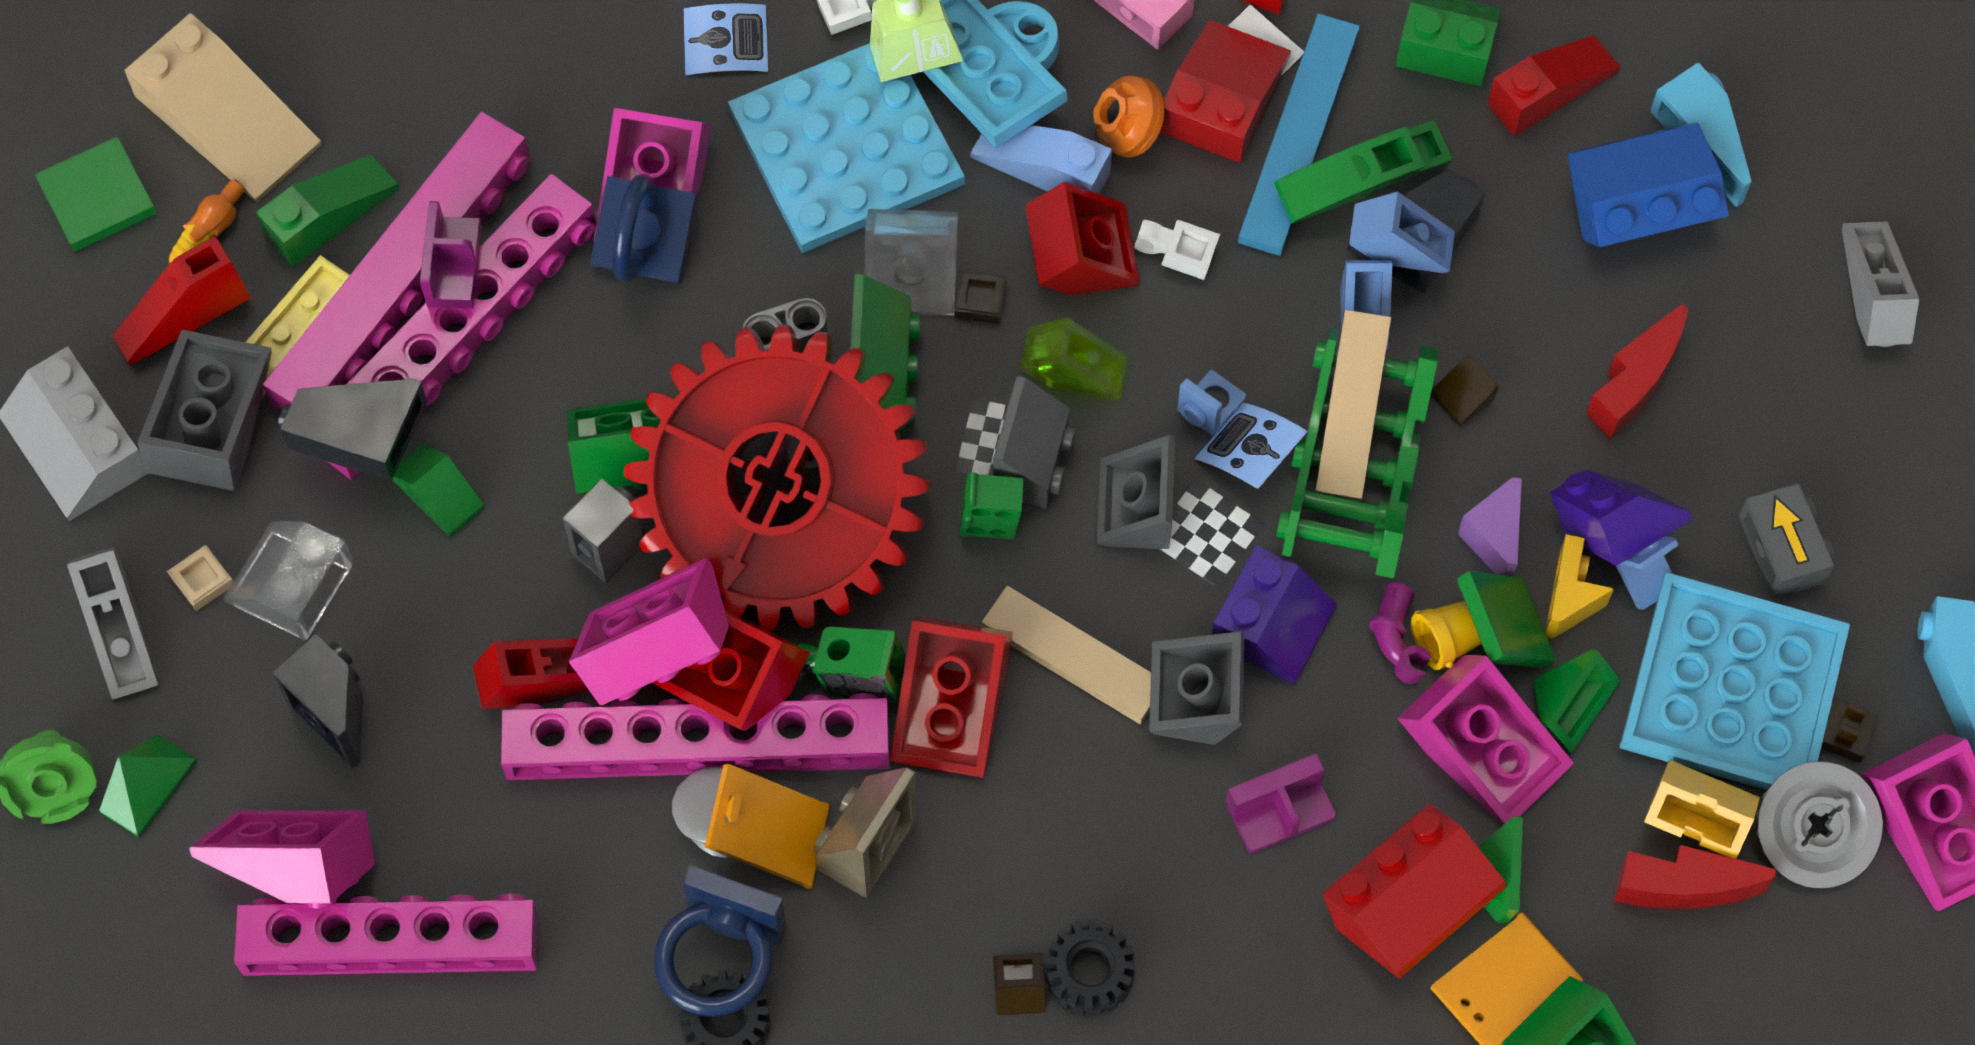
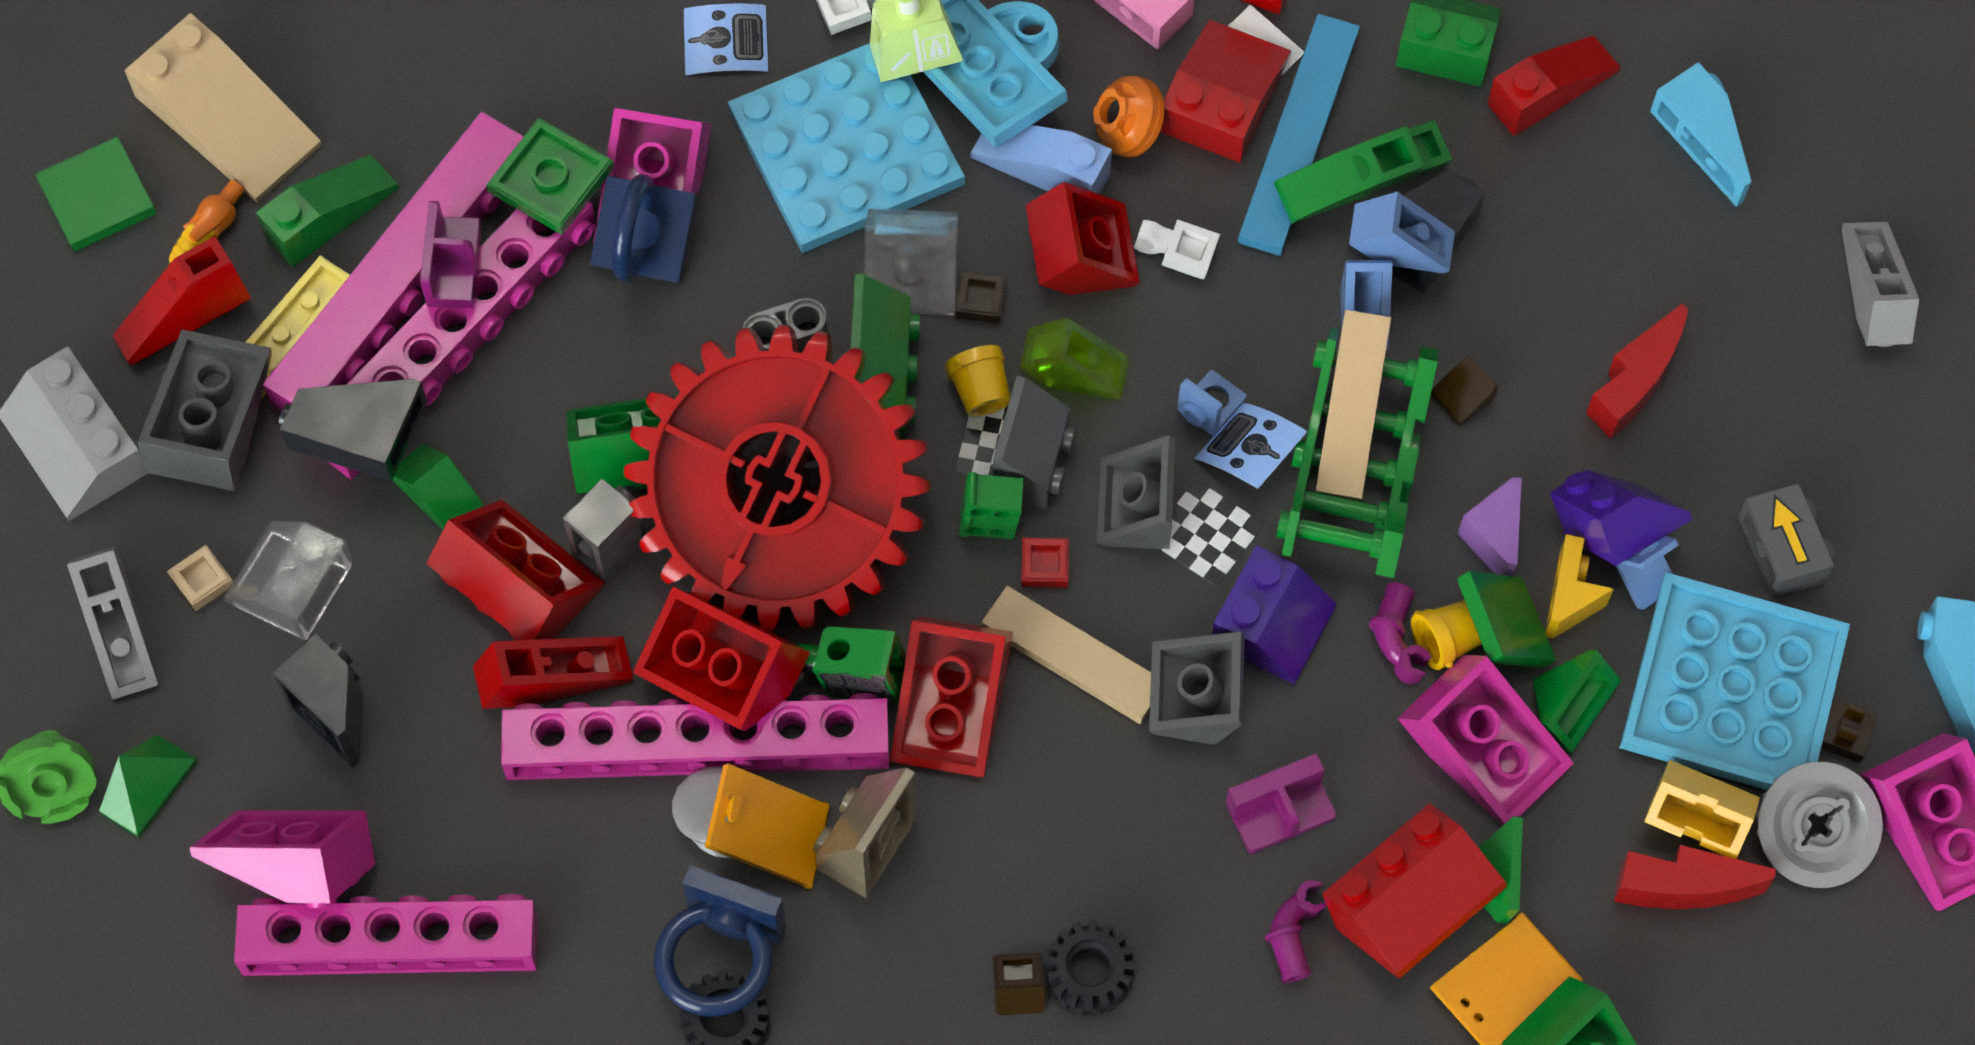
dark pink slope [569,558,729,706] -> none
blue slope [1567,122,1729,247] -> none
none -> red slope [426,499,605,640]
none -> green tile [486,118,615,235]
none -> yellow piece [945,345,1011,417]
none -> red tile [1021,537,1069,588]
none -> magenta piece [1264,880,1326,984]

